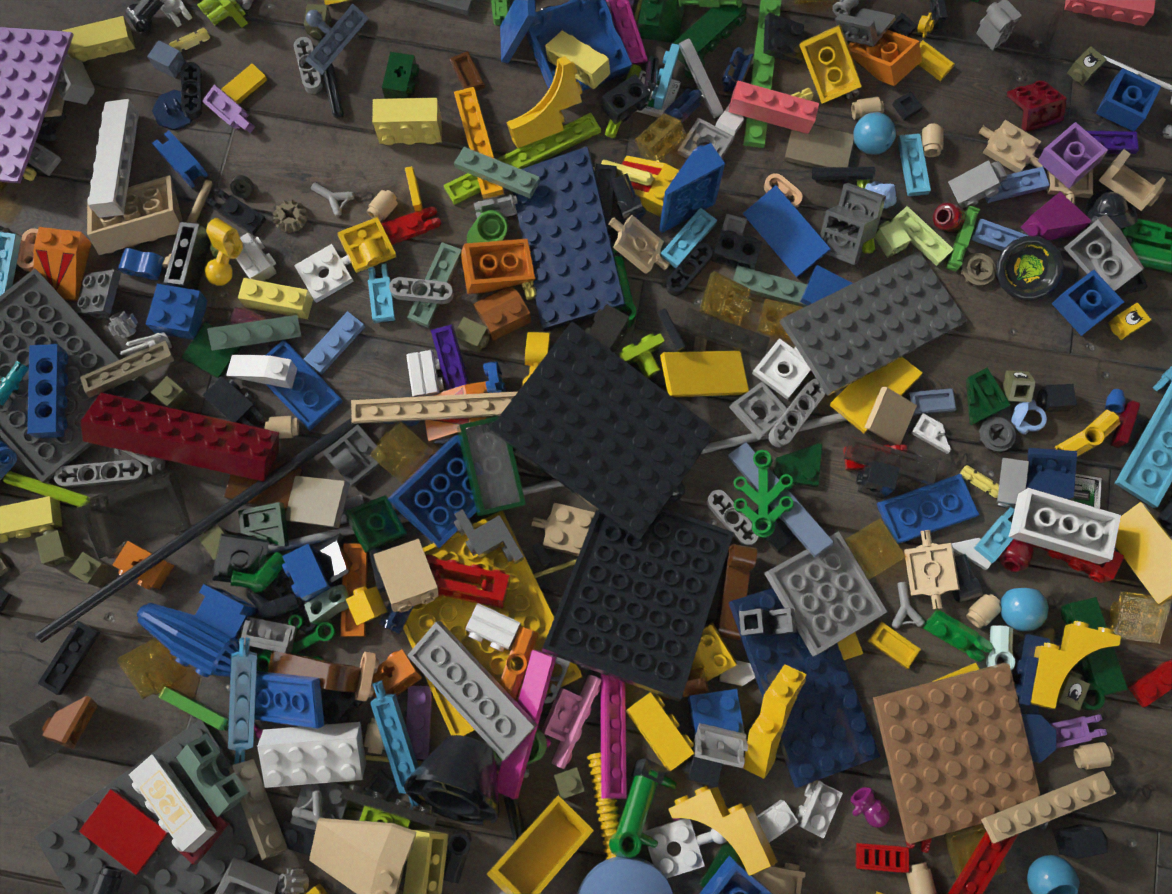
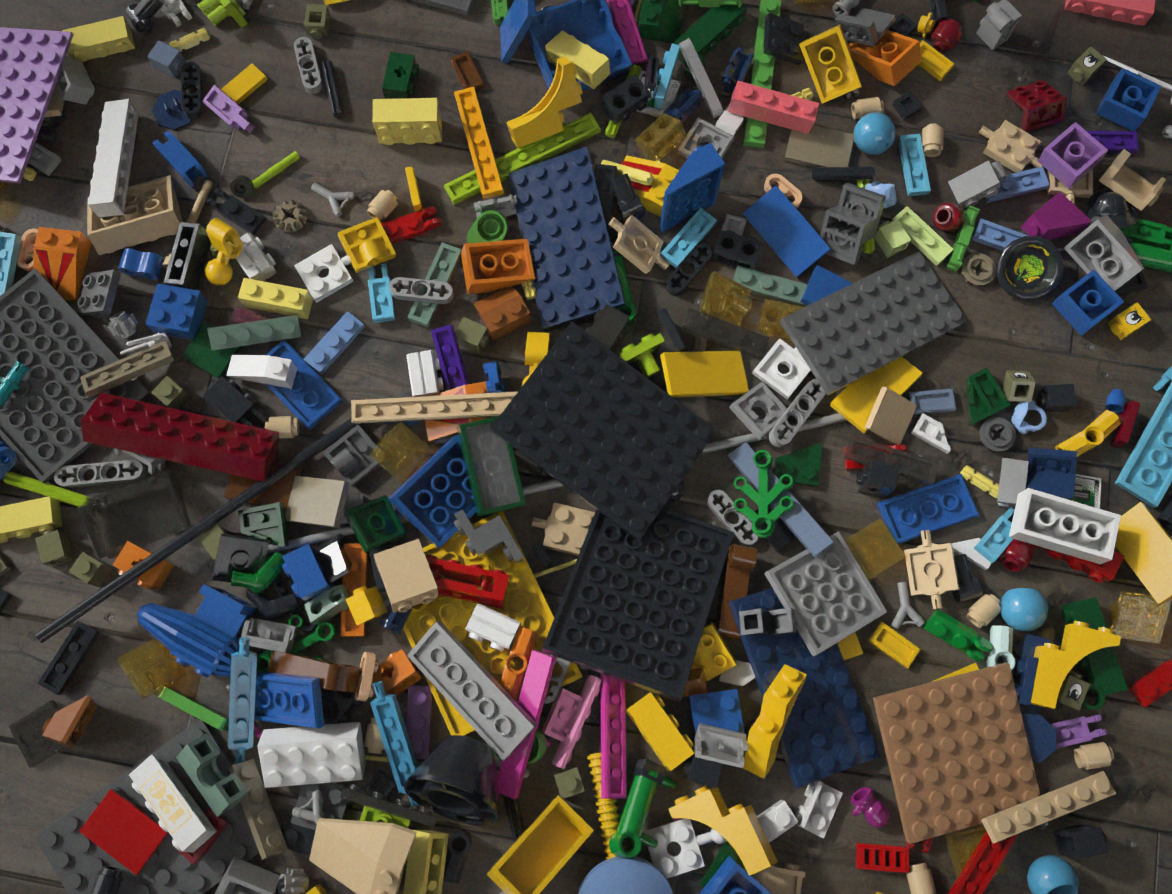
blue brick [27,344,68,438] -> none
sand blue plate [305,4,369,74] -> none
sand green plate [454,147,540,199] -> none
none -> lime piece [252,151,300,189]
none -> dark red head [931,19,962,52]

